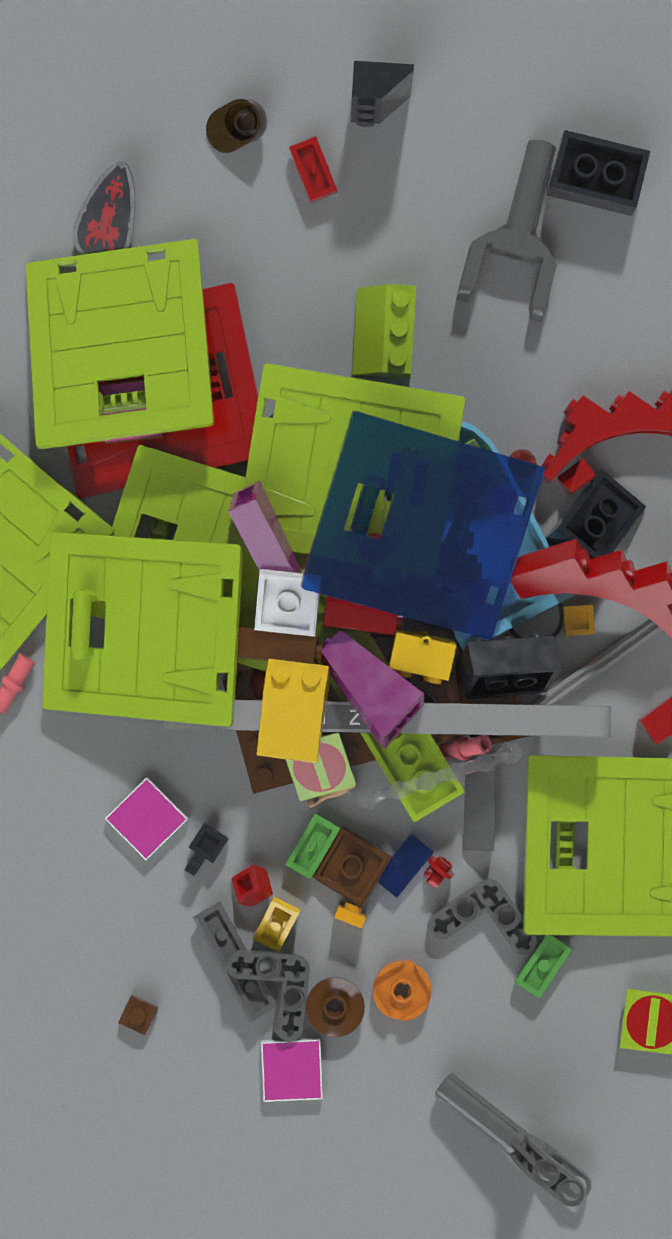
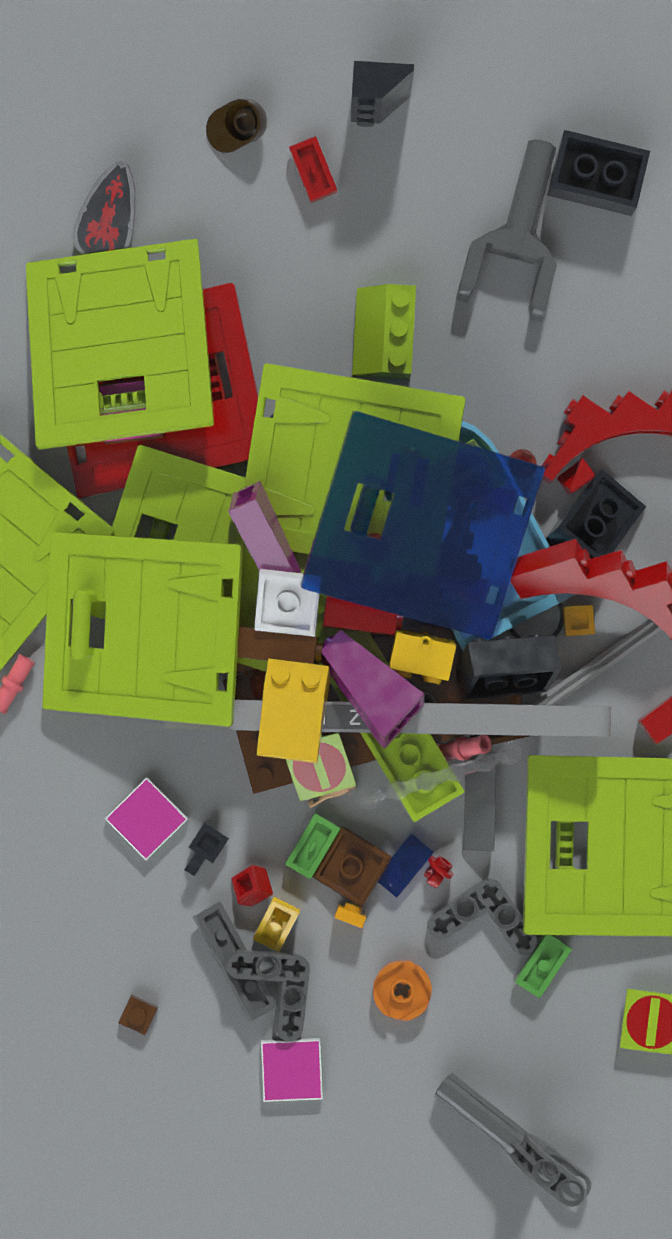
reddish brown dish [305,977,365,1037] -> none

